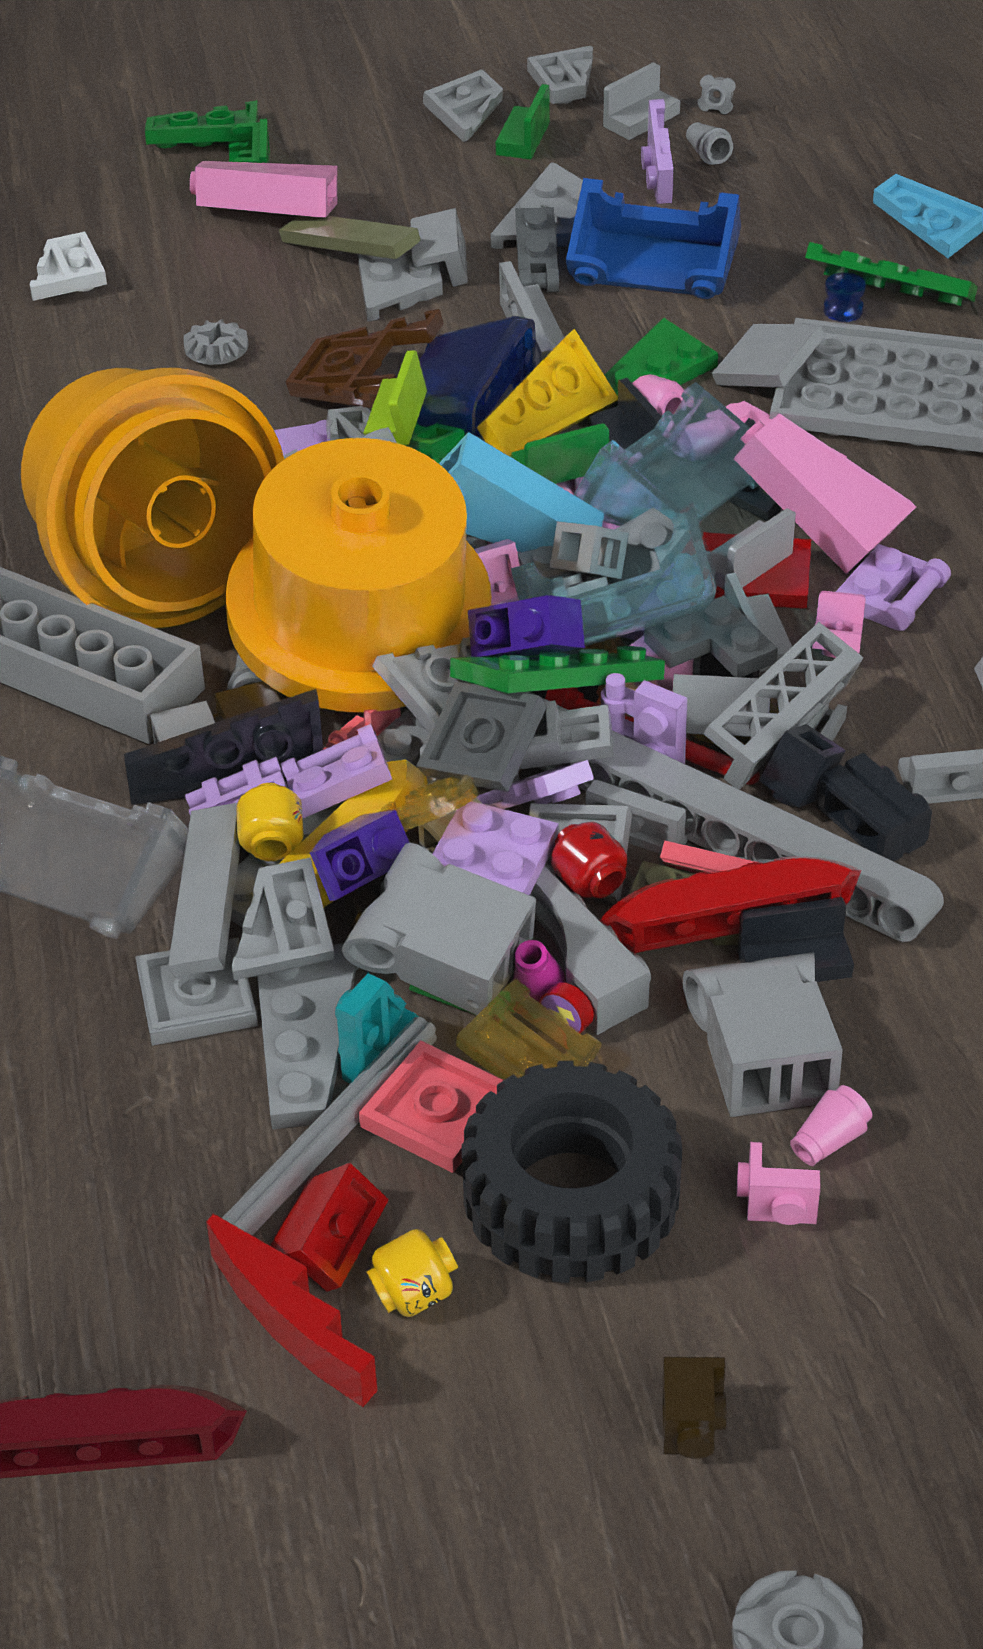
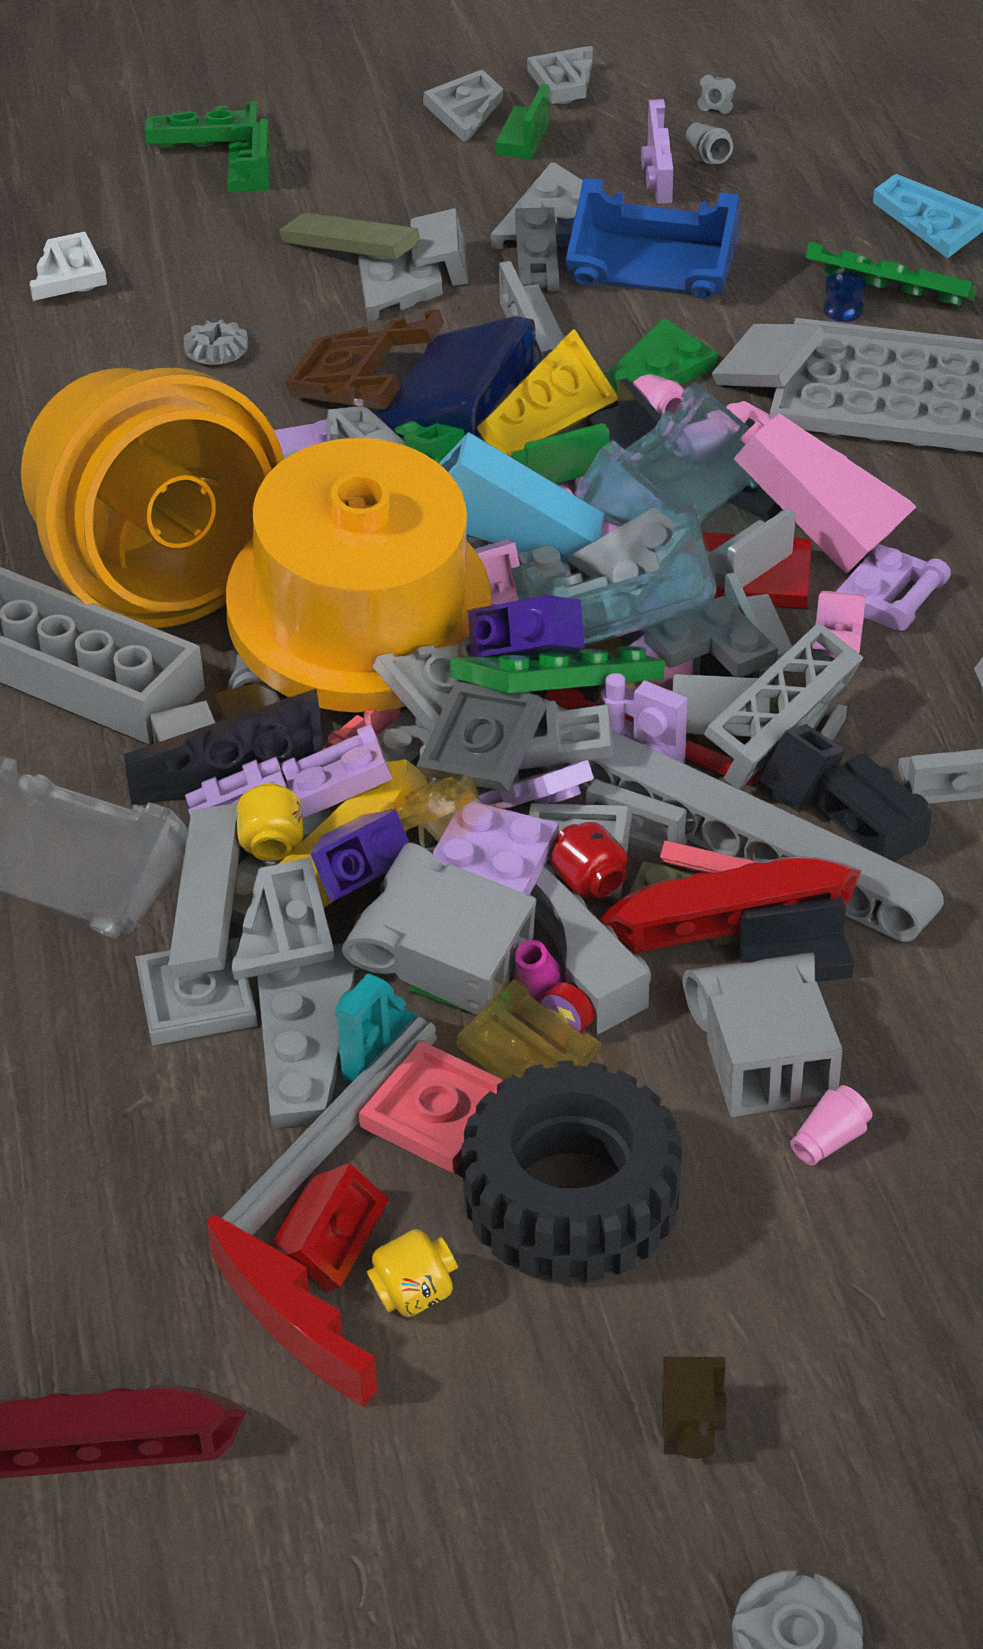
bright pink slope [190,161,337,217] -> none
lime panel [363,350,427,445] -> none
light grey brick [549,521,629,579] -> none
light grey panel [603,62,680,140] -> none
bright pink bracket [737,1142,820,1225] -> none

